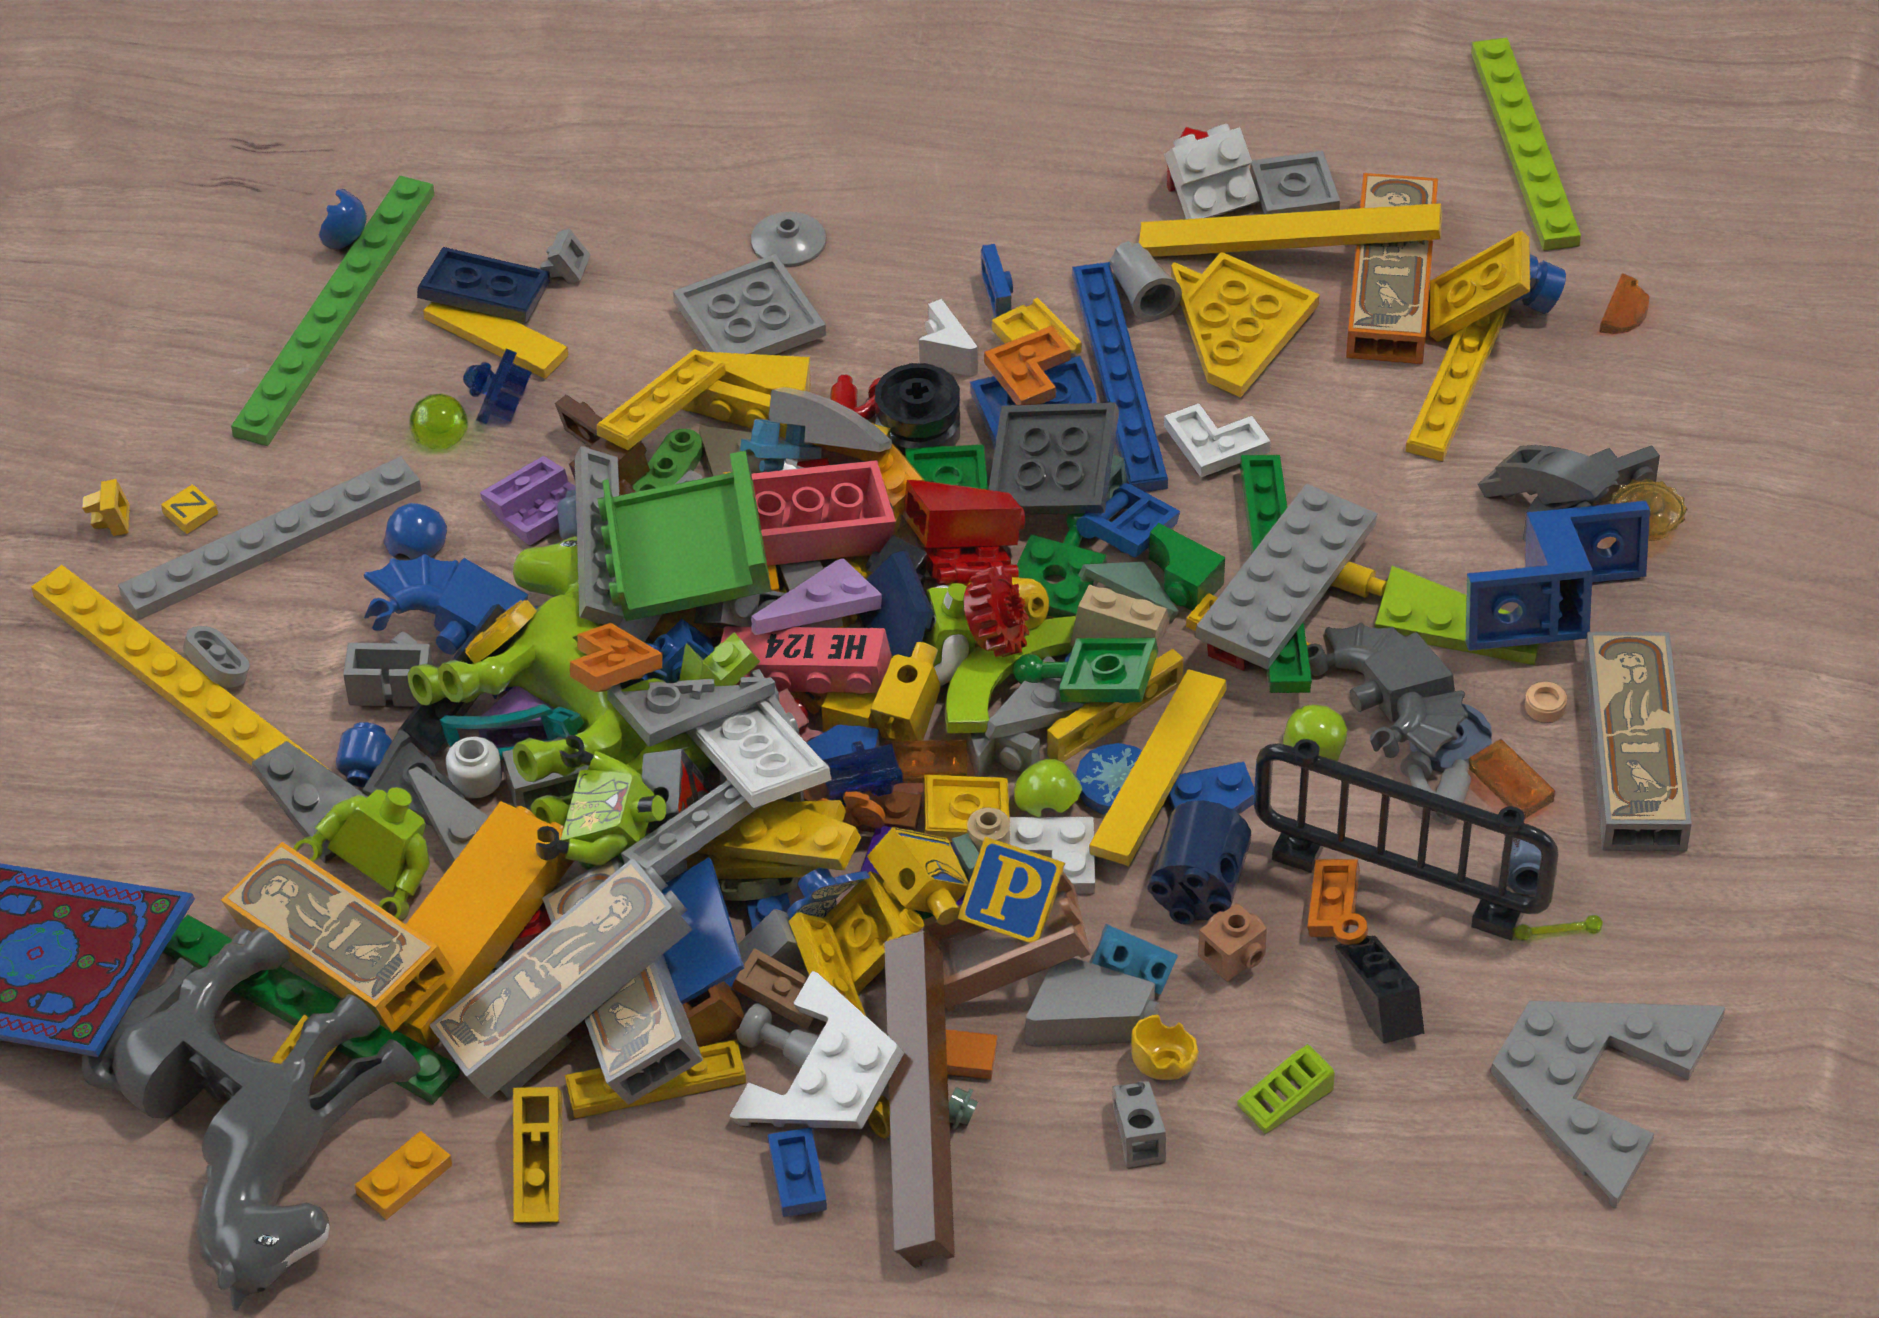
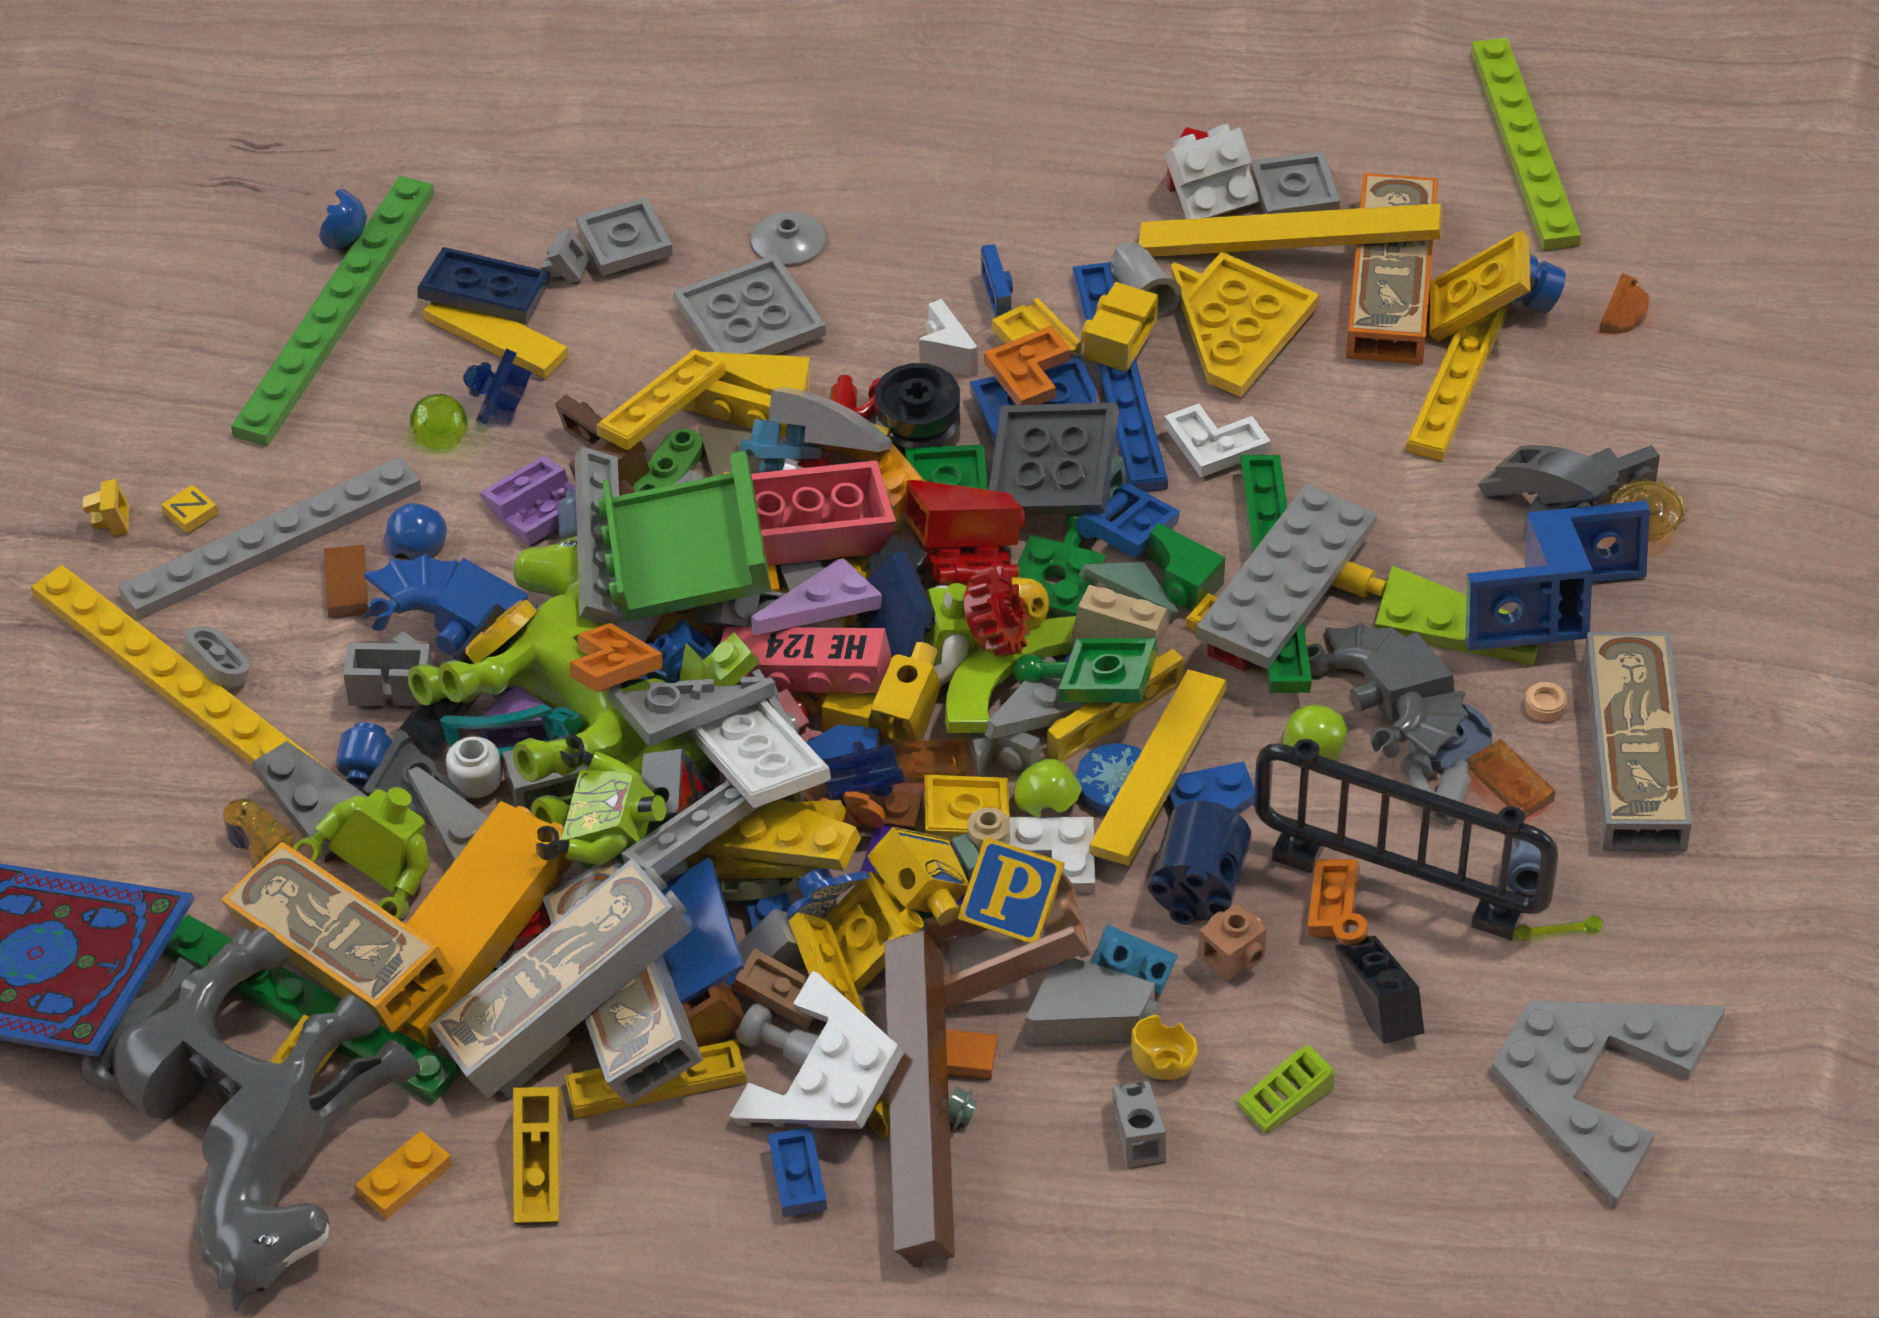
none -> clear yellow leg [223,798,294,869]
none -> dark orange tile [324,545,368,617]
none -> light grey plate [576,197,673,276]
none -> yellow piece [1081,282,1158,372]

